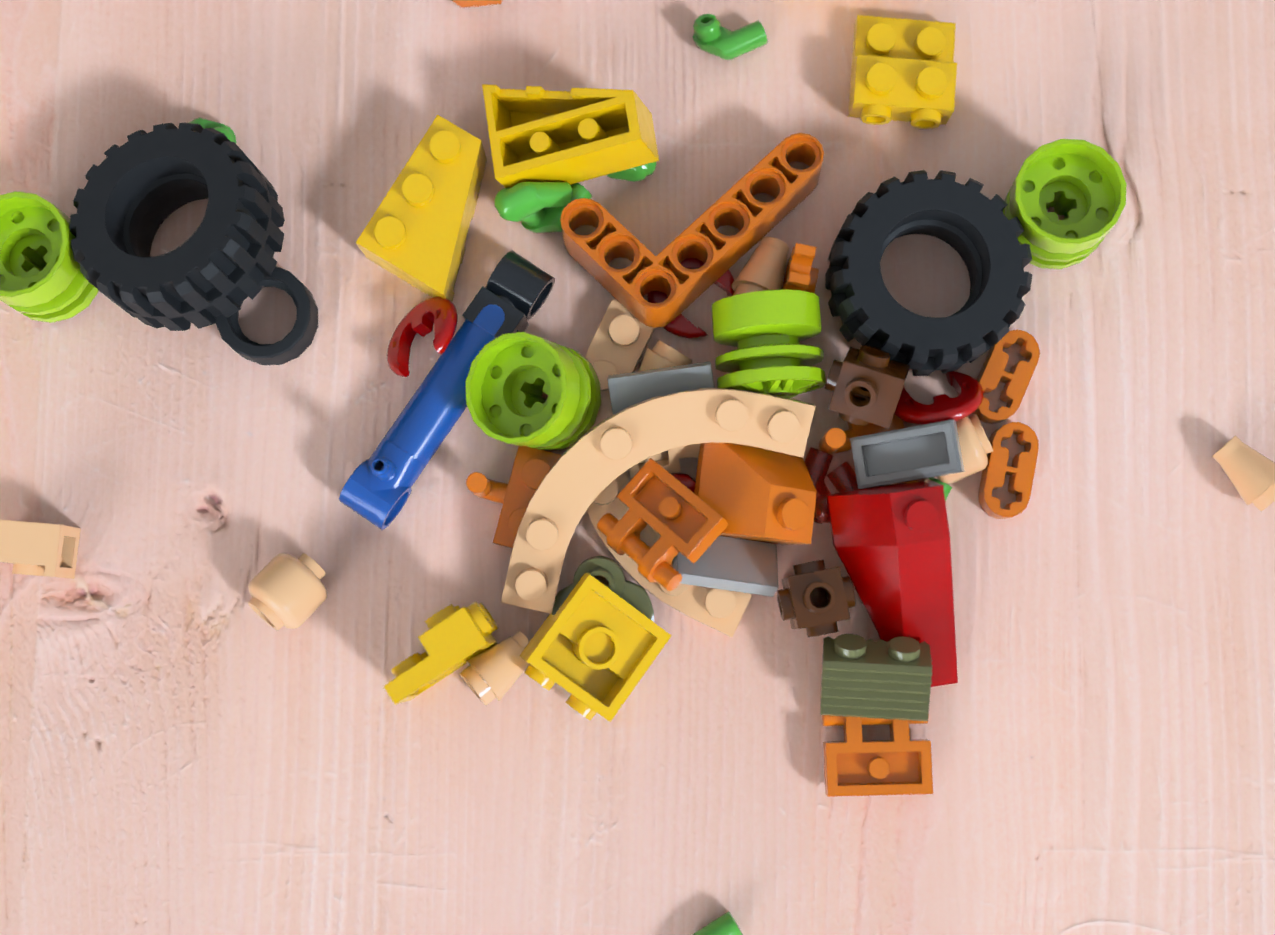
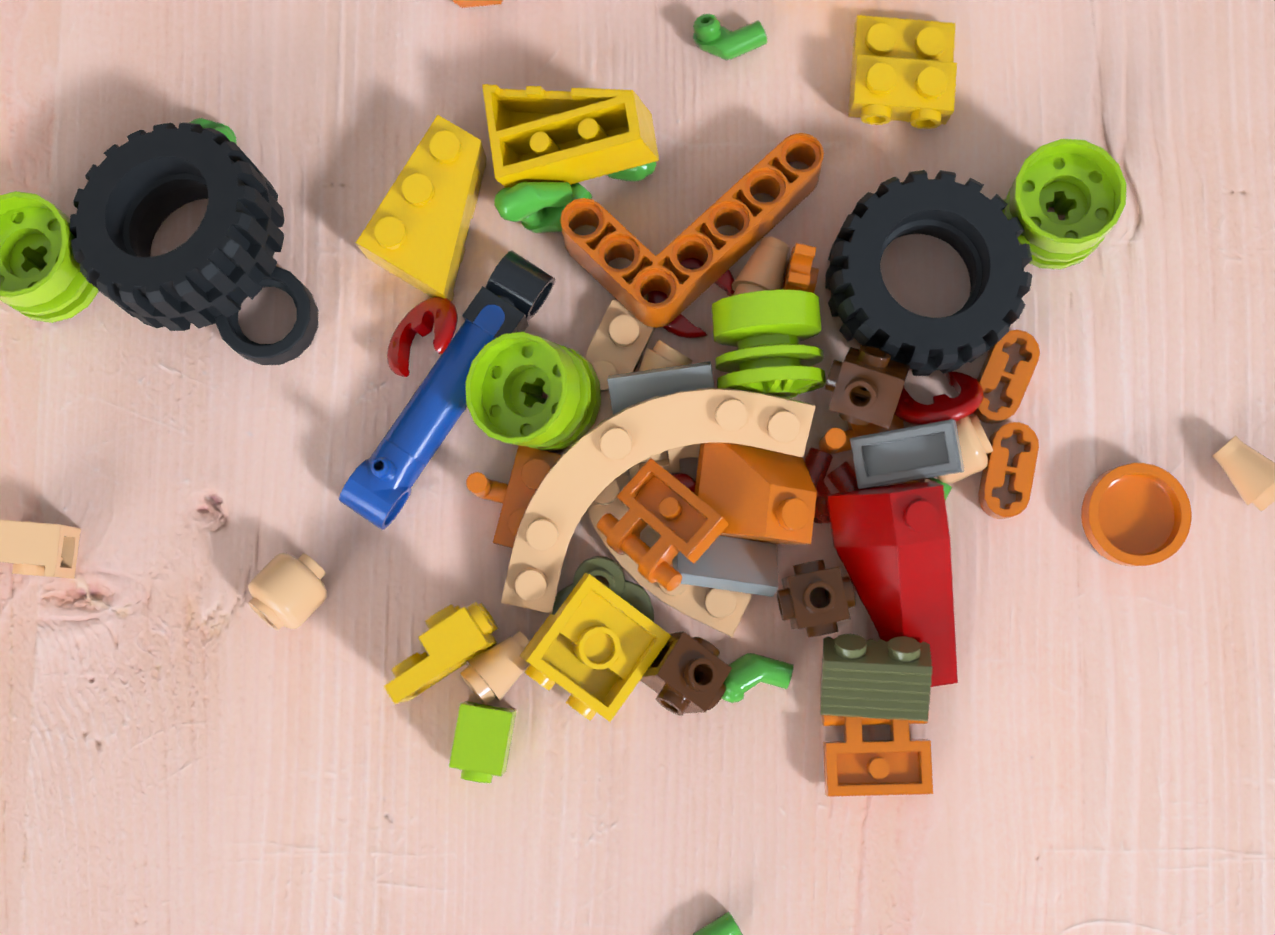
none -> lime brick [449,701,517,783]
none -> reddish brown brick [640,631,732,716]
none -> bright green arm [722,653,793,703]
none -> orange piece [1081,463,1192,566]

